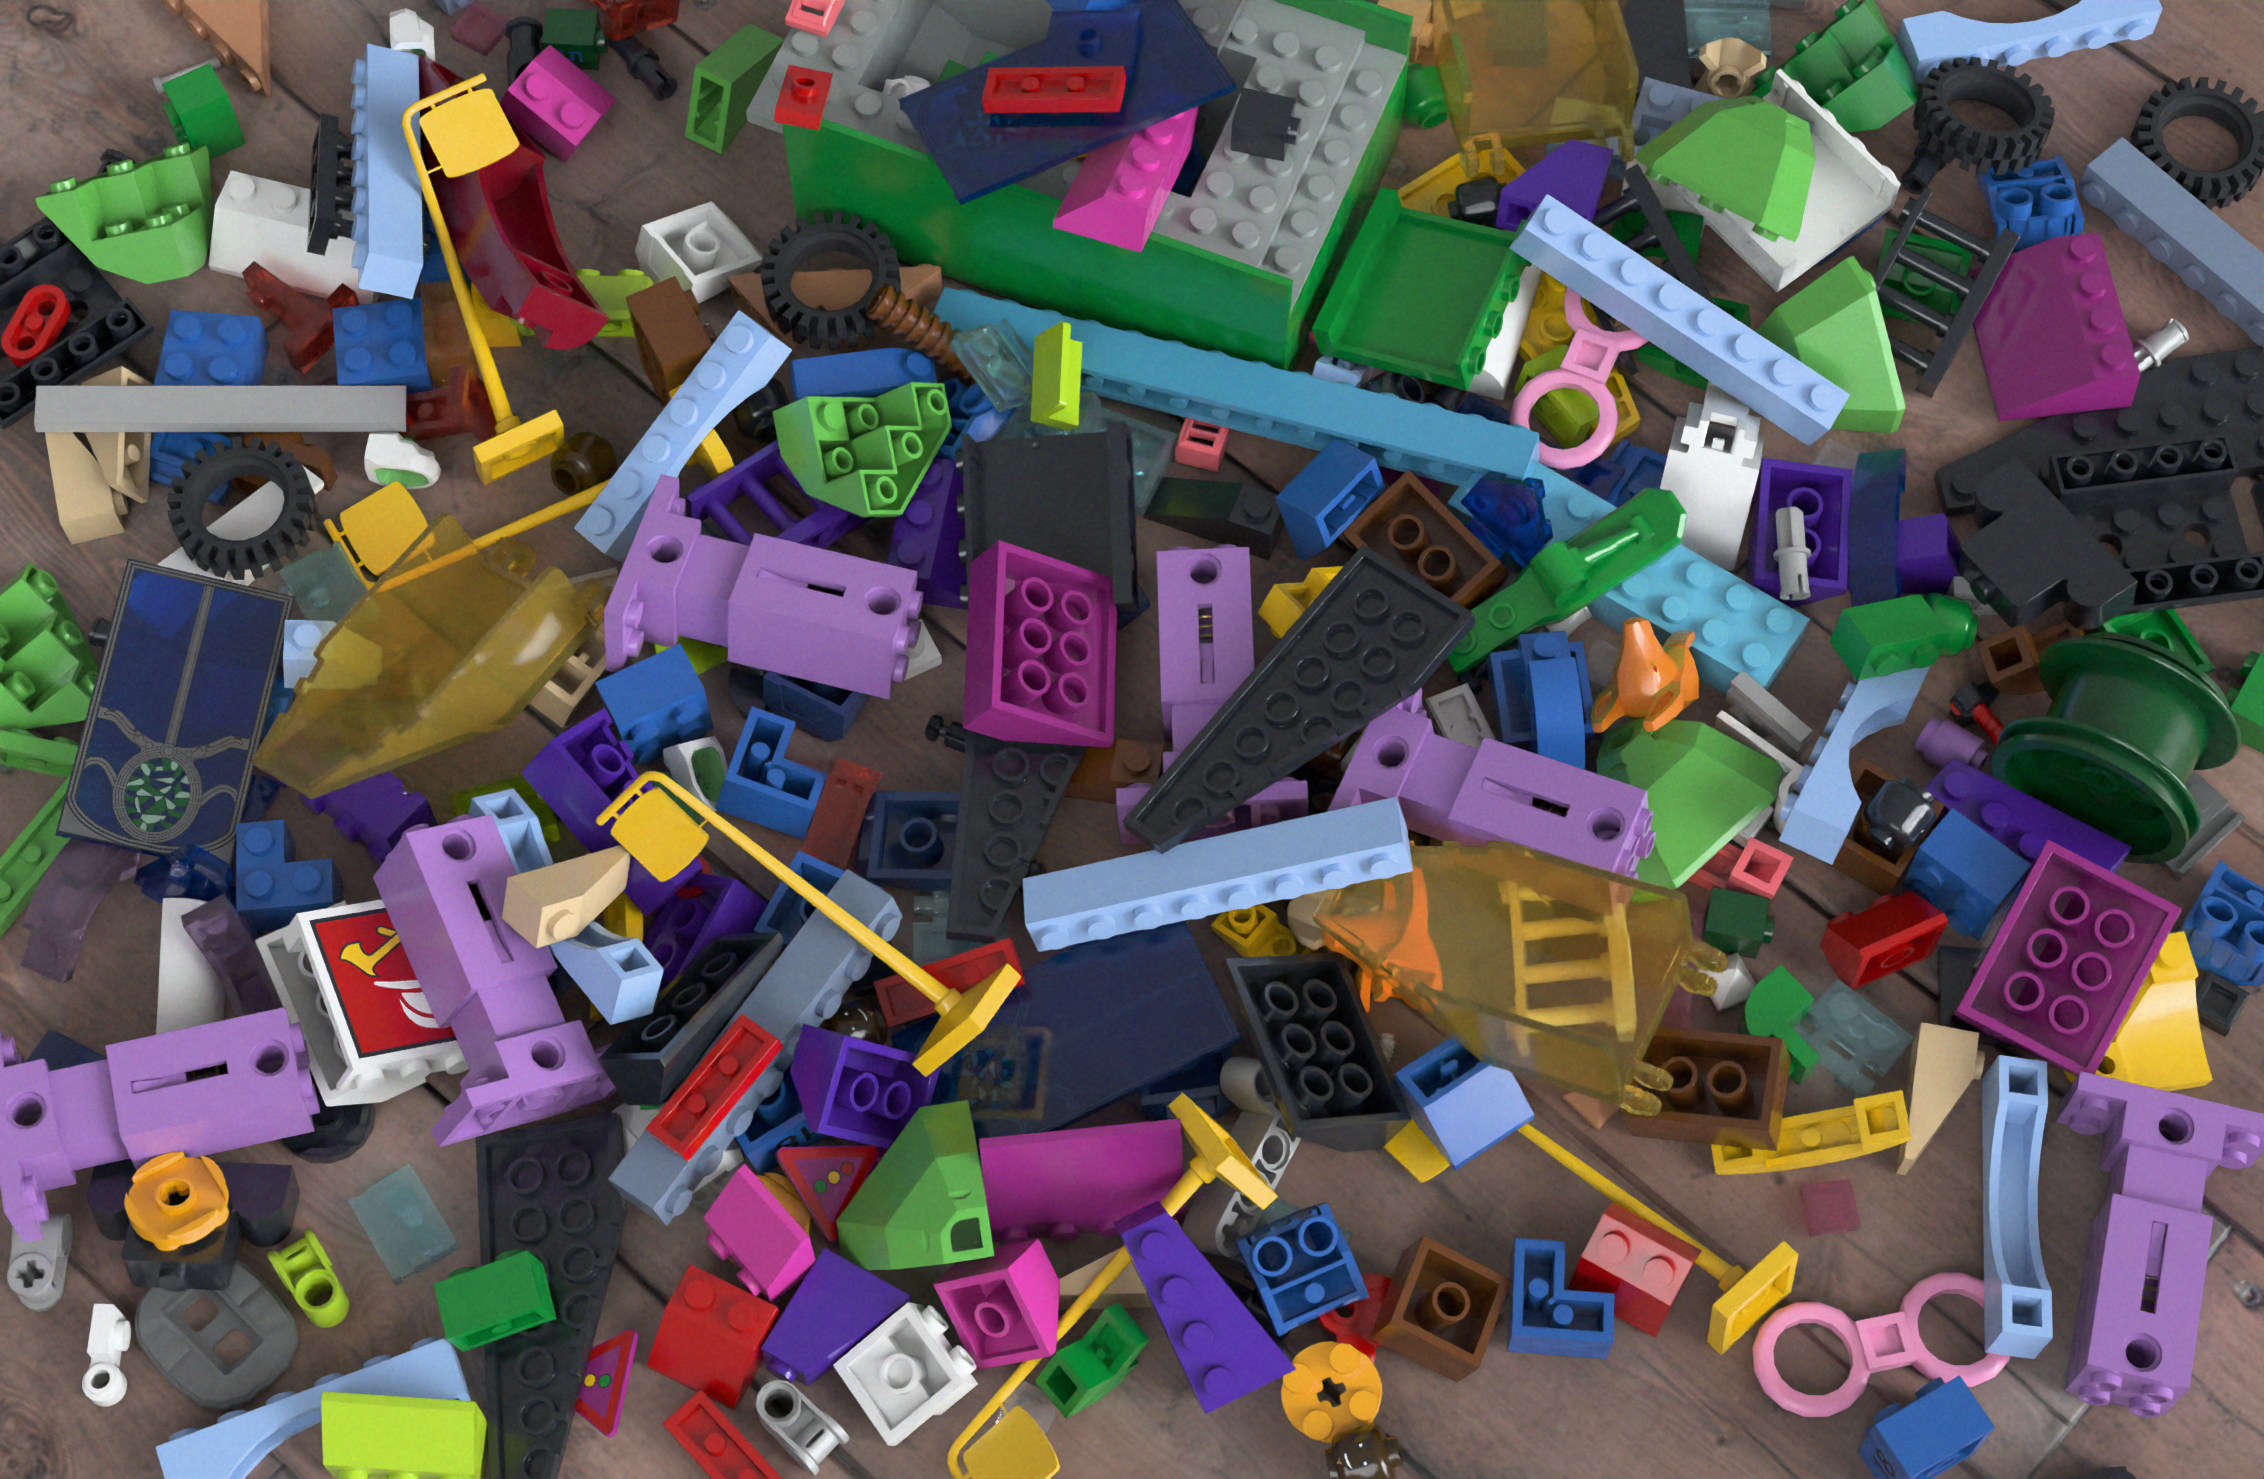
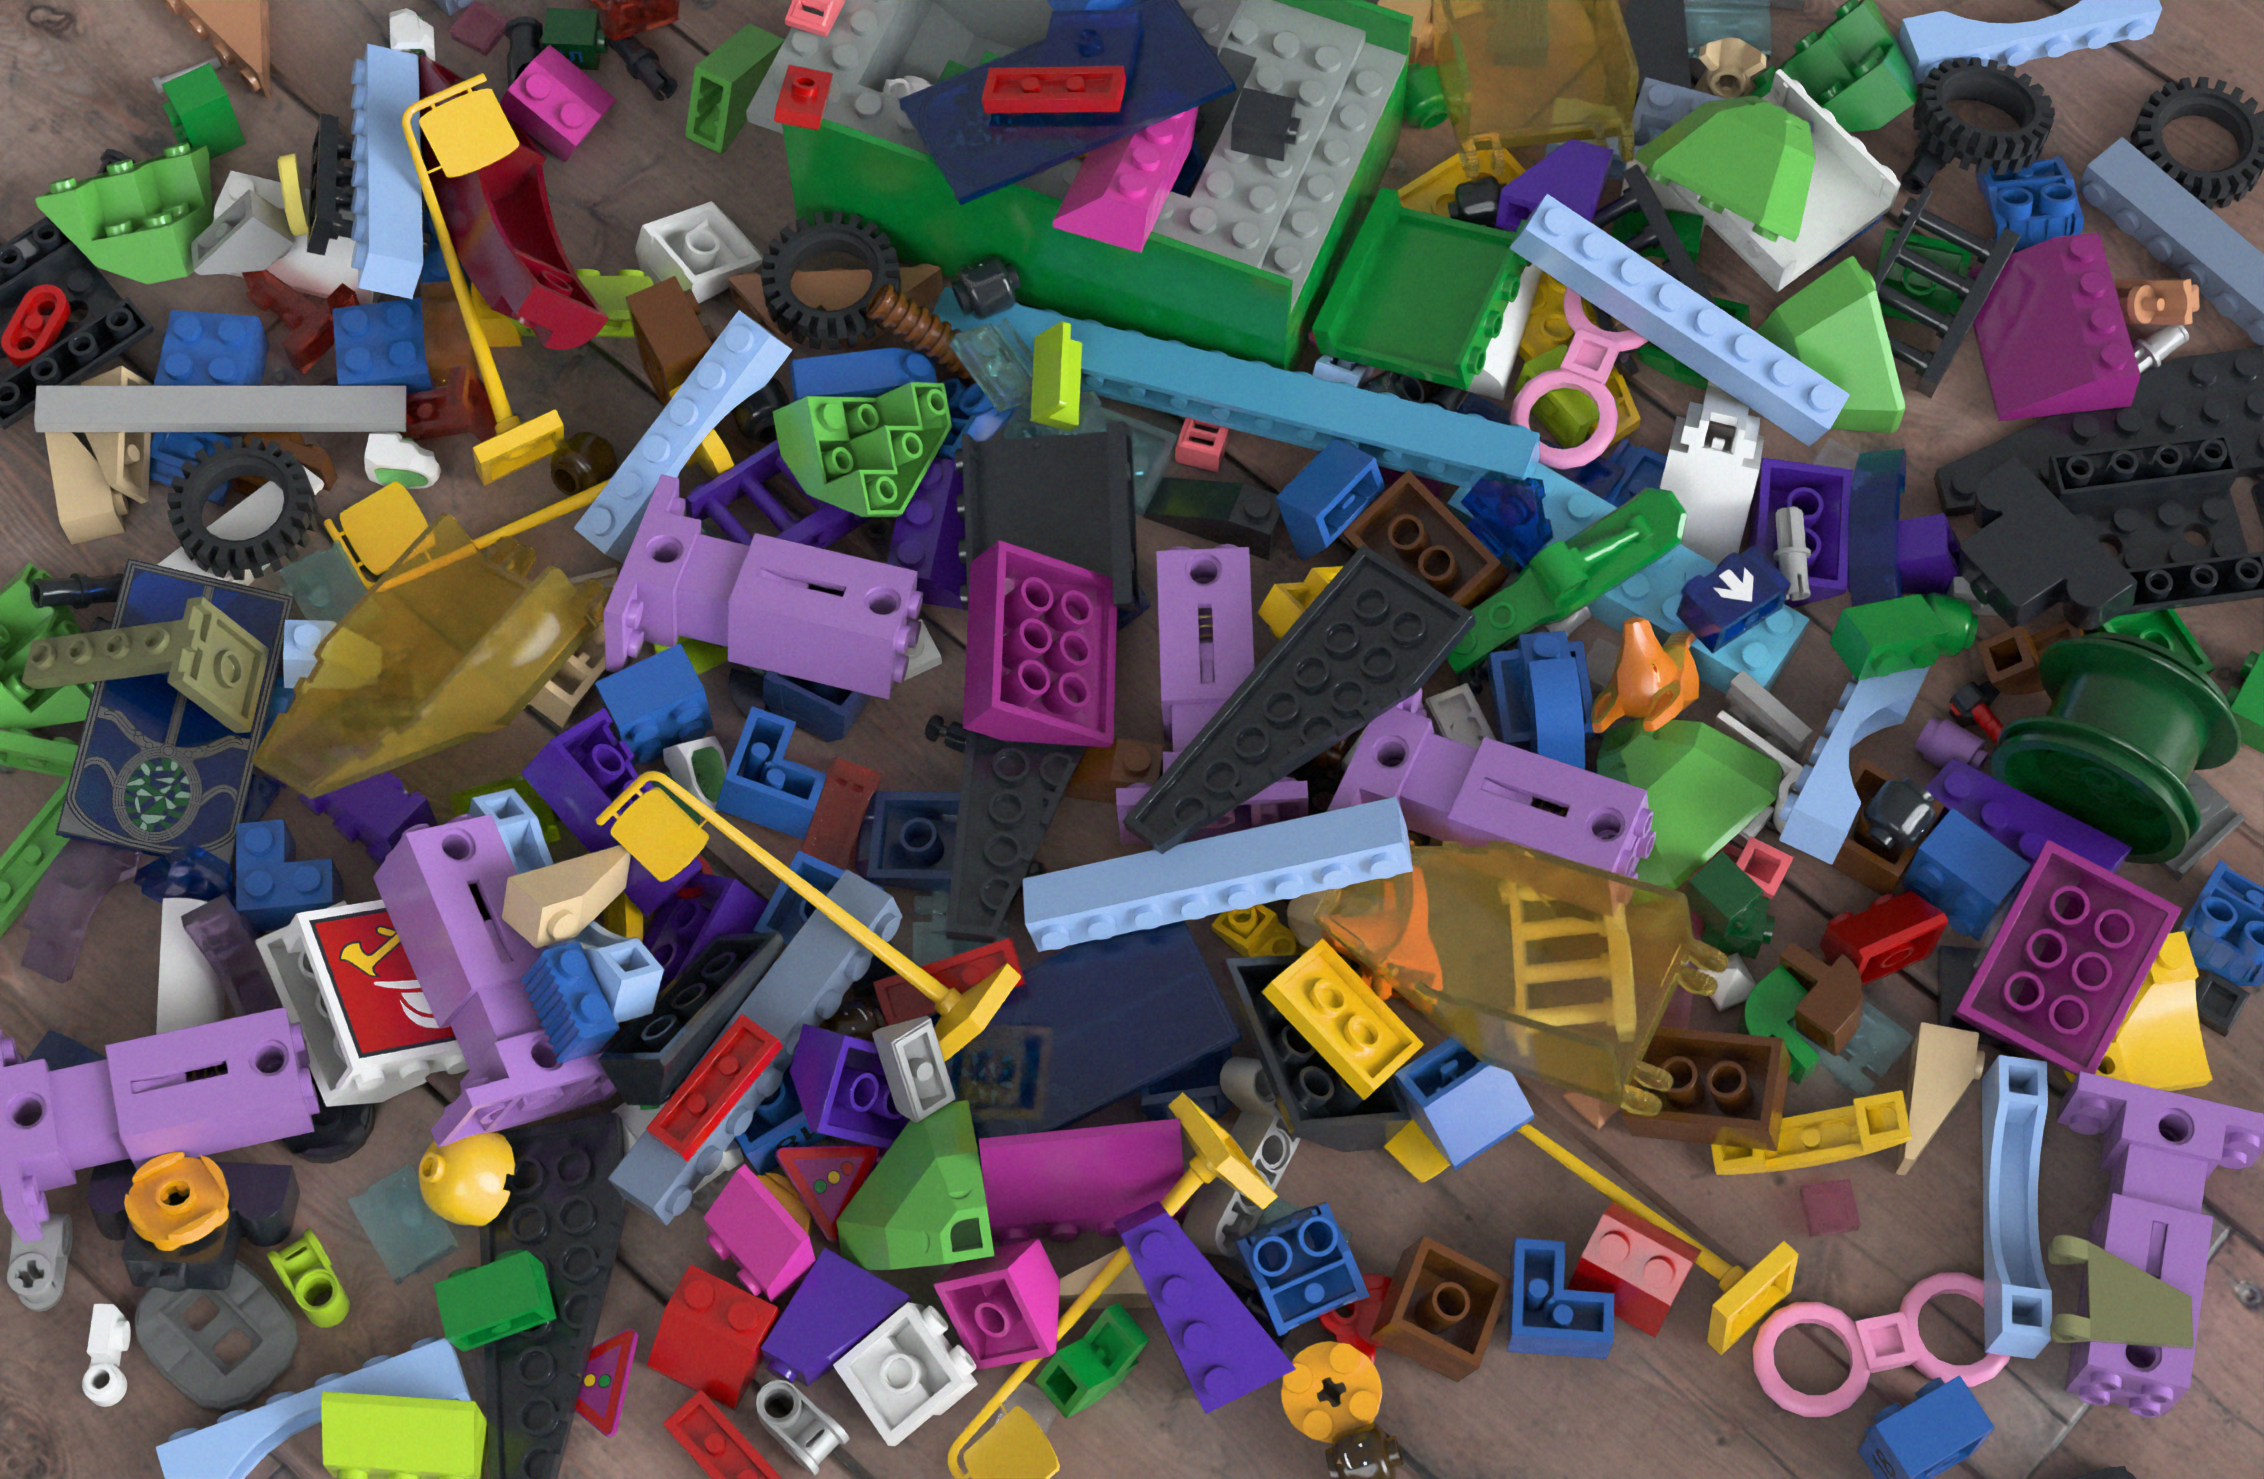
none -> olive bracket [22,597,270,733]
none -> black pin [30,572,124,609]
none -> light grey slope [191,189,294,275]
none -> light yellow tile [277,153,309,237]
none -> yellow cylinder [419,1132,515,1227]
none -> blue brick [520,941,620,1063]
none -> light grey slope [872,1016,956,1123]
none -> black head [951,255,1021,320]
none -> yellow plate [1262,938,1424,1100]
none -> clear blue brick [1676,545,1791,654]
none -> dark green brick [1682,851,1764,939]
none -> reddish brown brick [1779,942,1863,1057]
none -> olive flag [2048,1235,2194,1349]
none -> nougat hips [2115,278,2200,325]

